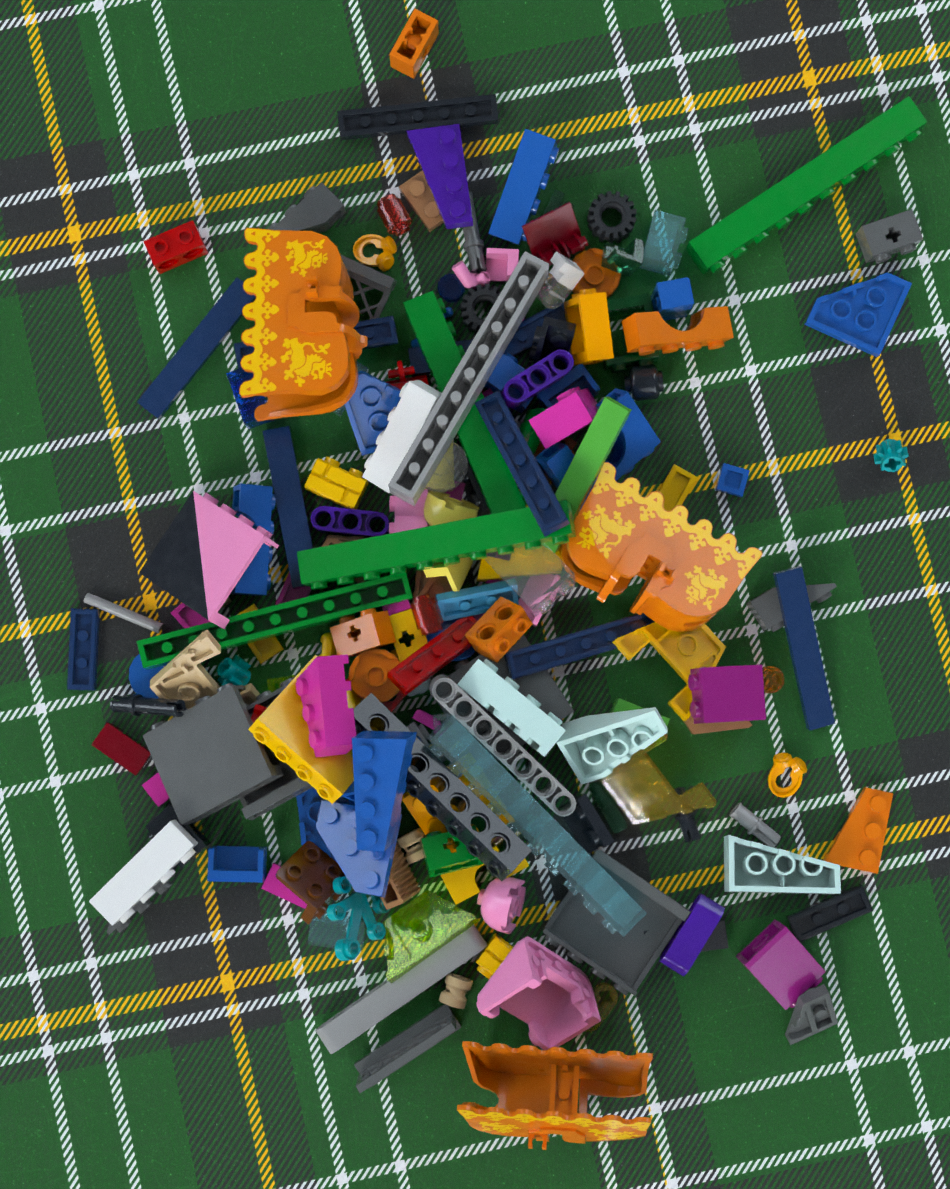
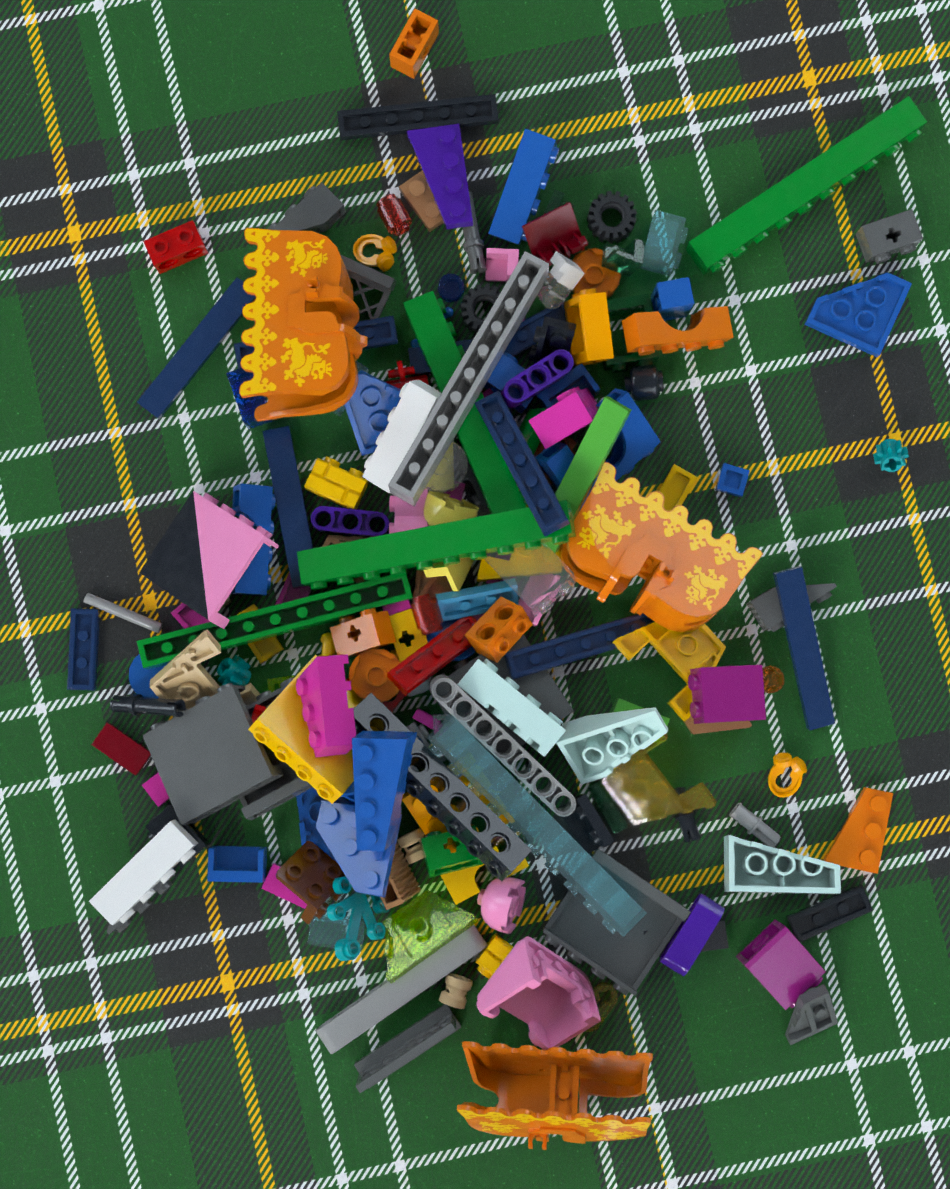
bright pink arm [452,261,491,289] -> none

